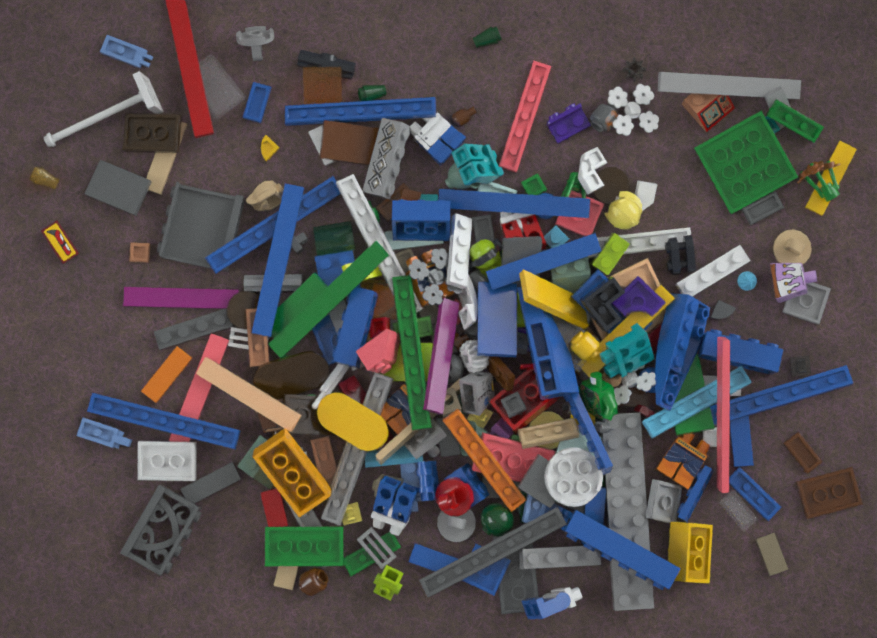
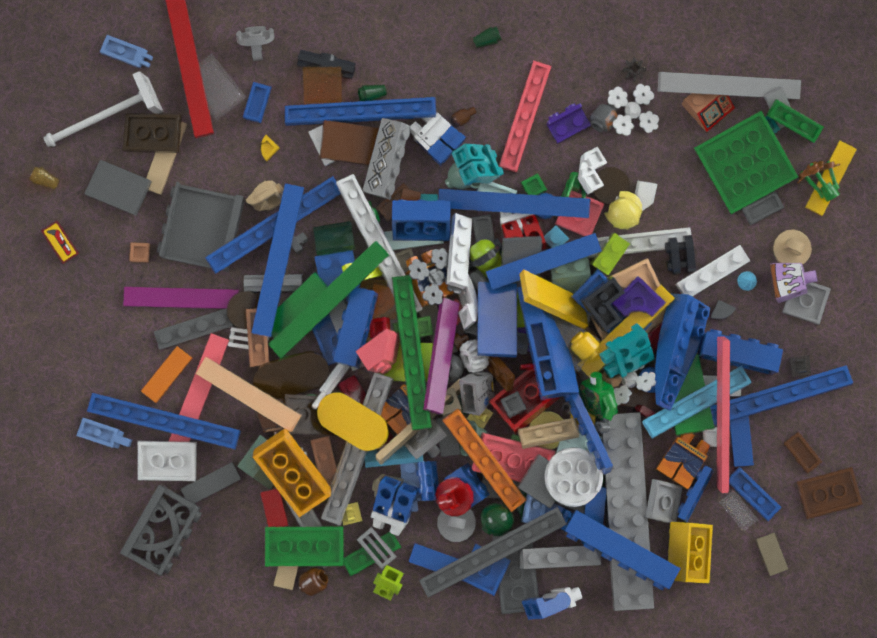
medium lavender tile [490,418,514,438] -> none

